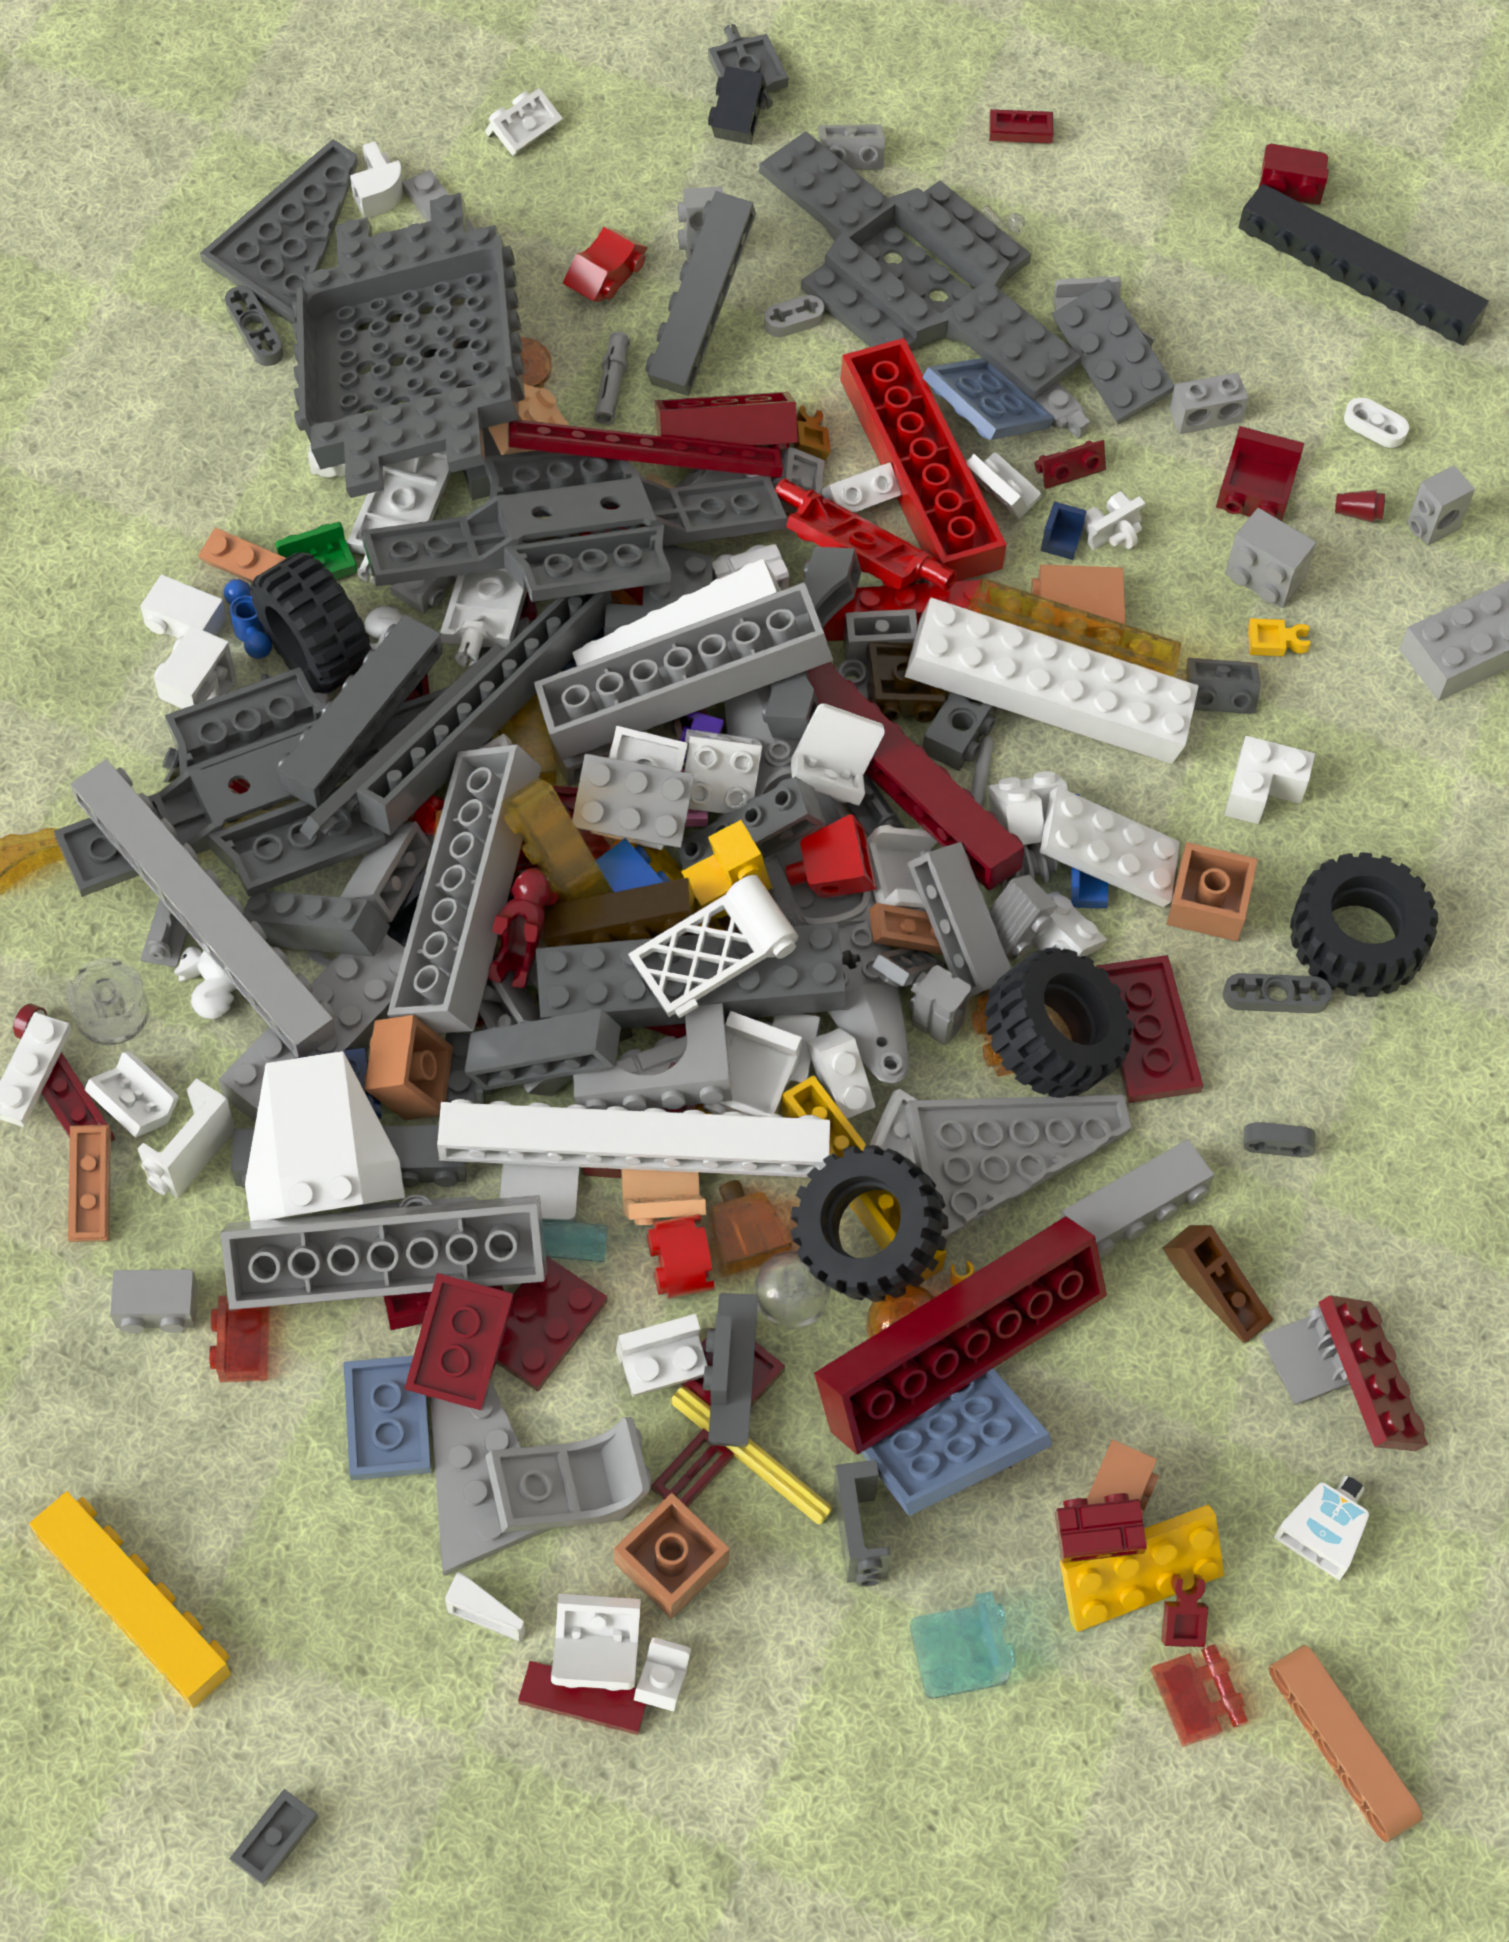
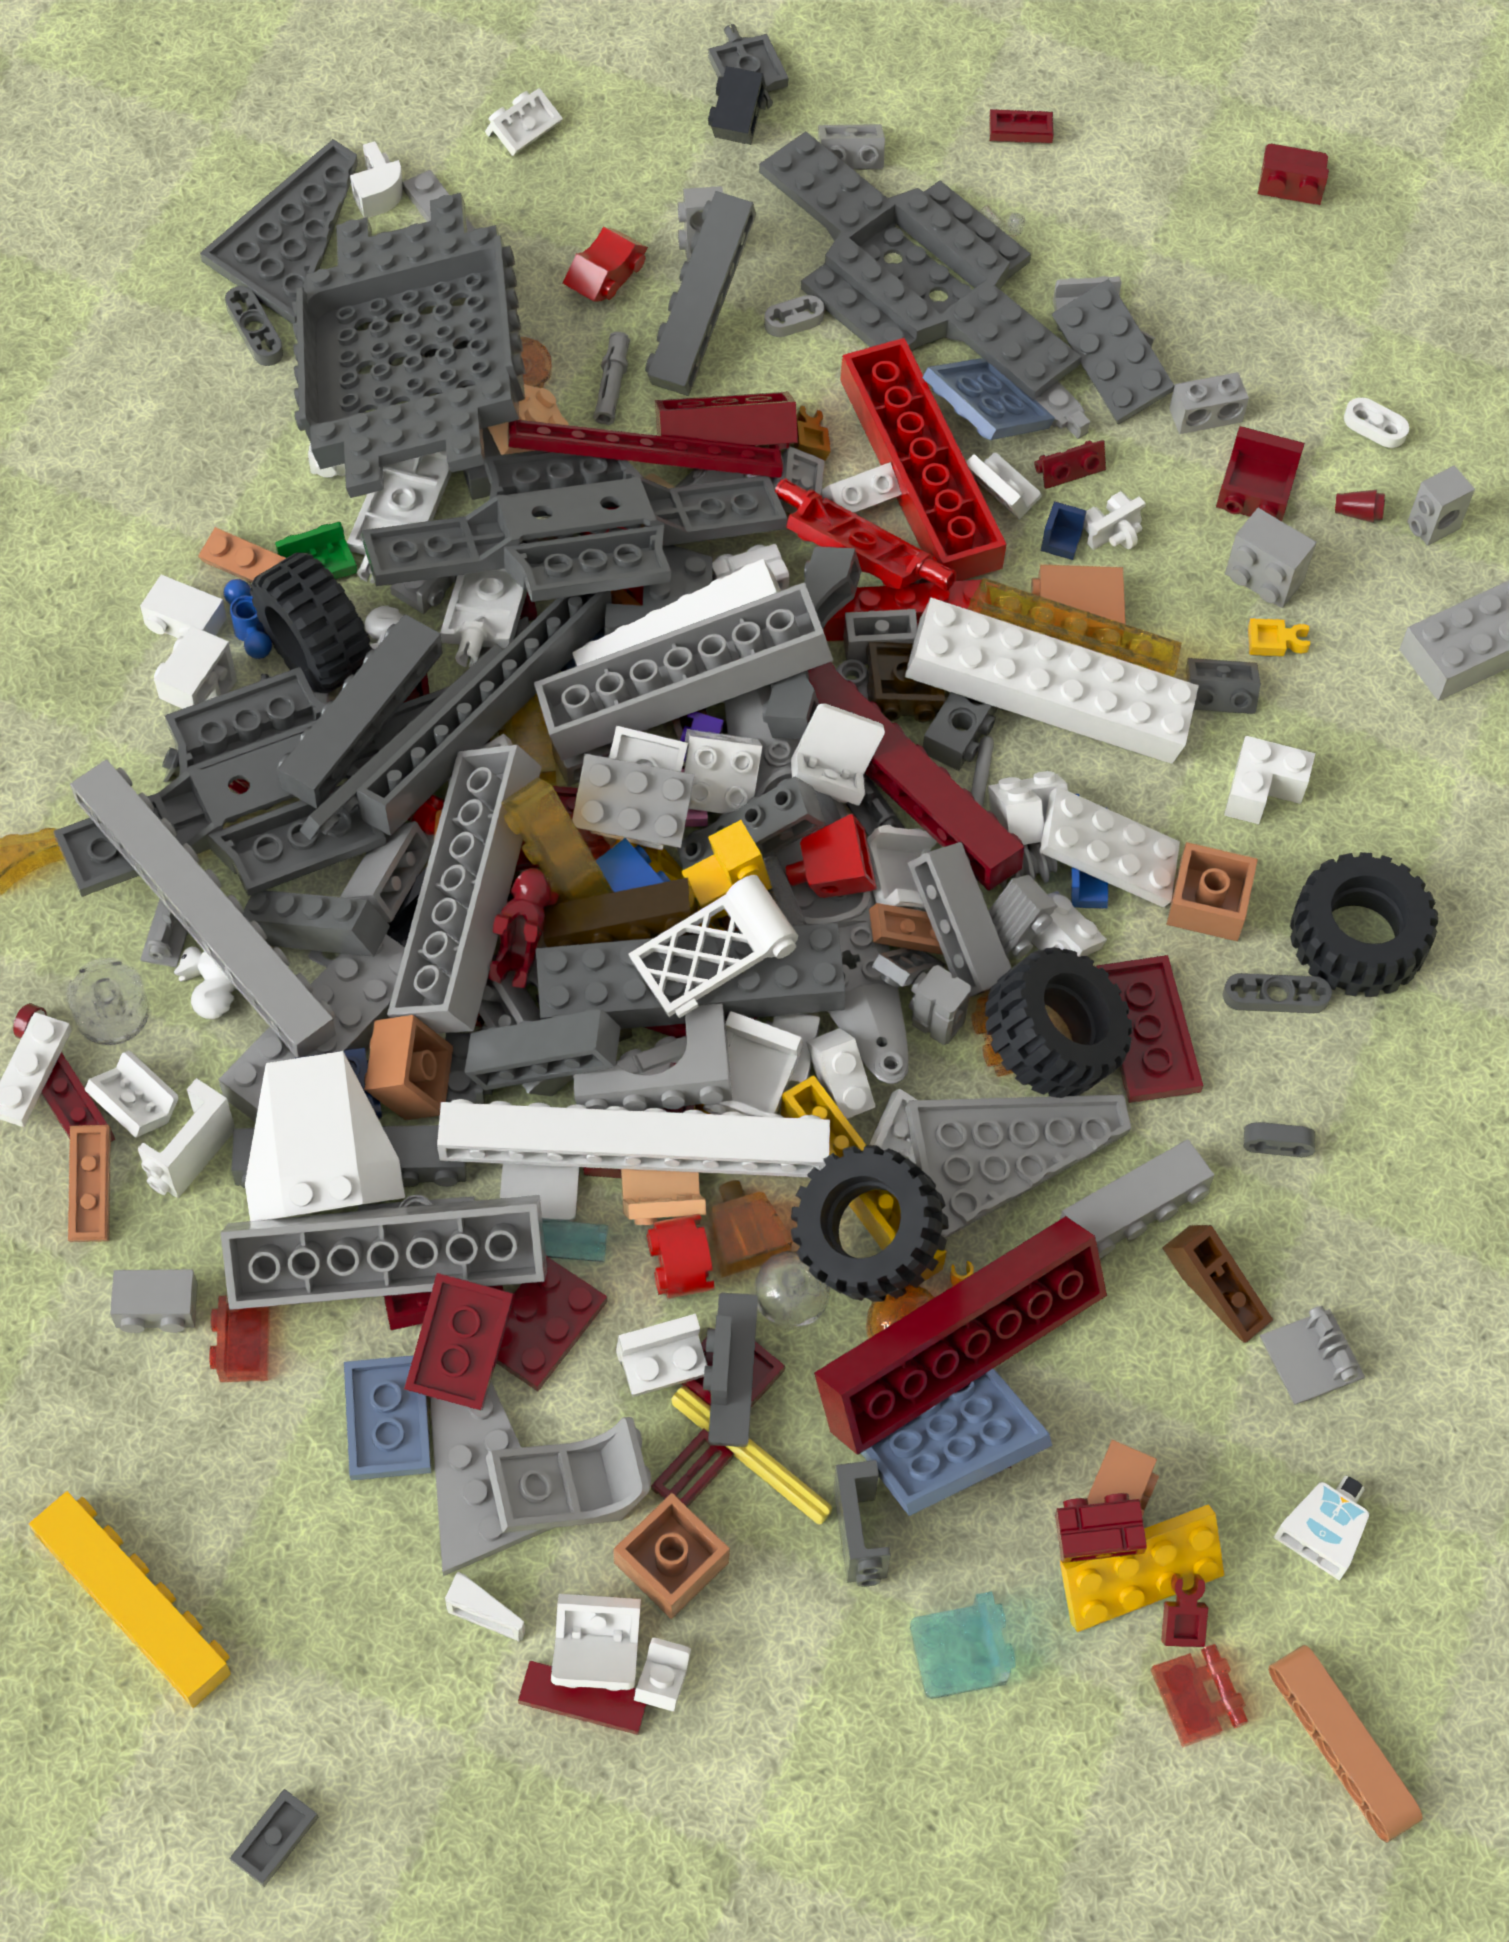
black brick [1238,183,1489,346] -> none
dark red plate [1318,1295,1428,1451] -> none

